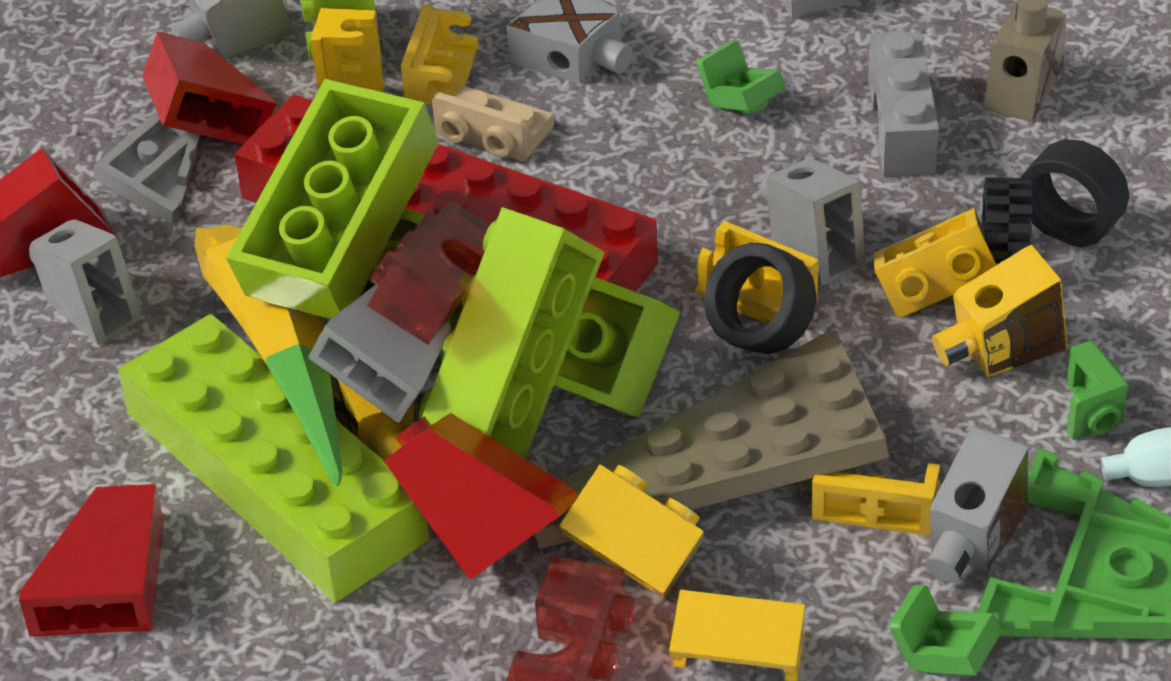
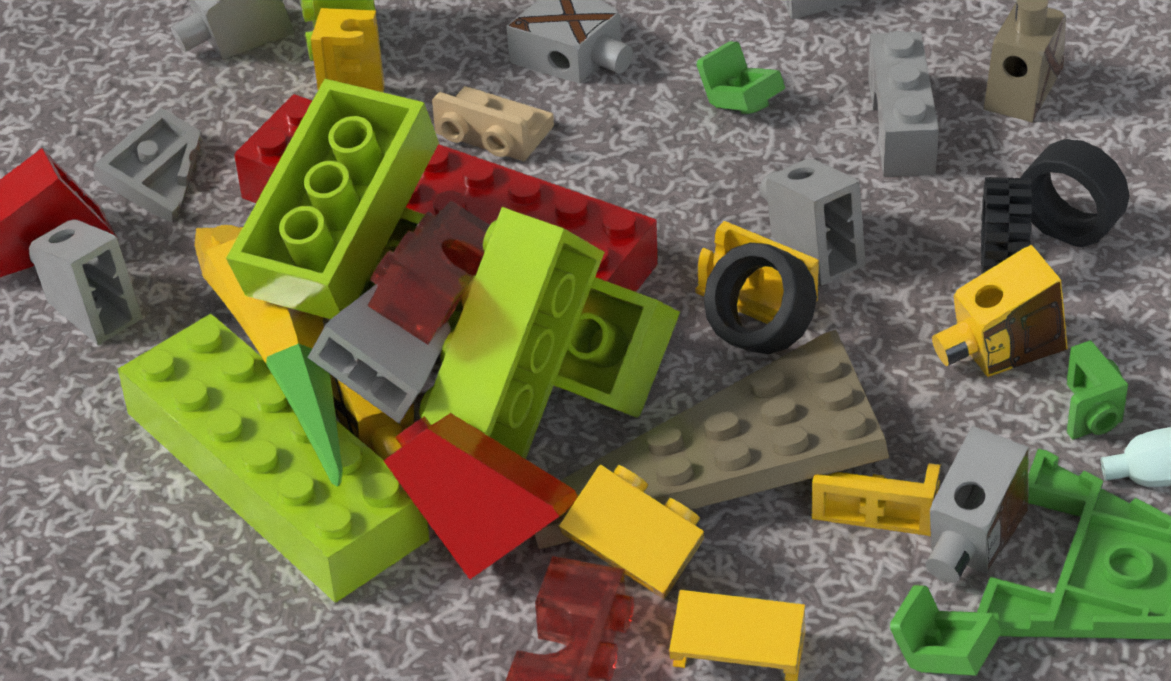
red slope [19,484,164,636] -> none
red slope [142,31,276,145] -> none
yellow hinge [401,4,479,104] -> none
yellow bracket [874,208,997,318] -> none

